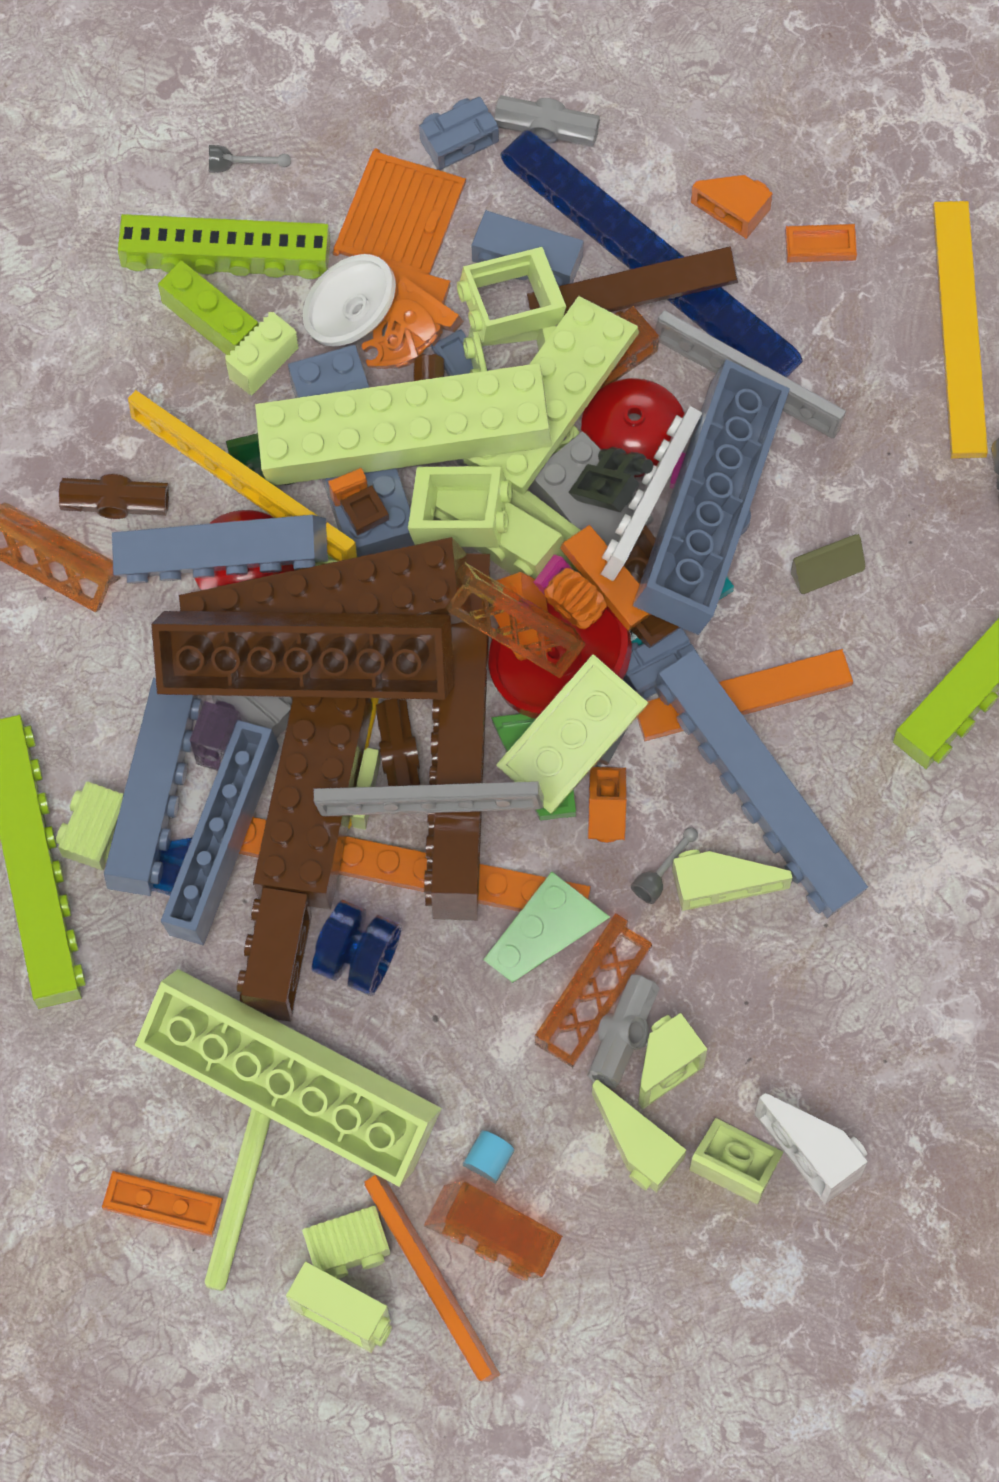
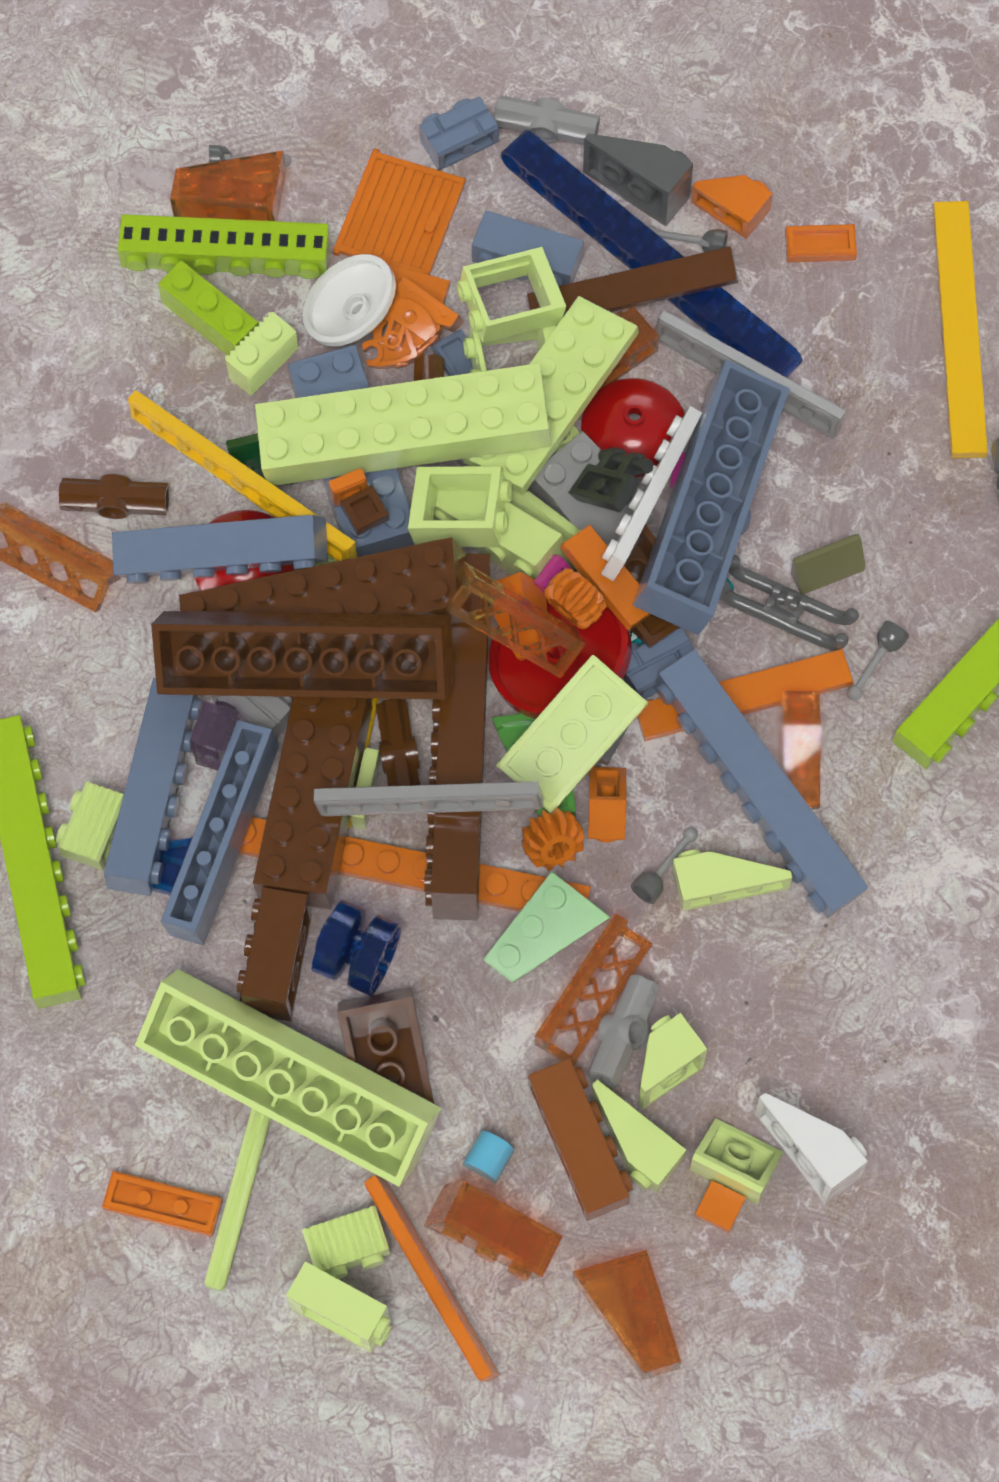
none -> clear orange wedge [170,150,286,221]
none -> reddish brown slope [337,988,434,1104]
none -> orange gear [521,807,585,871]
none -> dark orange brick [528,1058,633,1221]
none -> clear orange wedge [572,1250,681,1380]
none -> dark grey slope [583,133,693,226]
none -> hinge [644,225,728,252]
none -> orange tile [695,1180,746,1233]
none -> dark grey piece [719,555,859,650]
none -> clear orange slope [780,691,821,809]
none -> hinge [847,621,909,701]

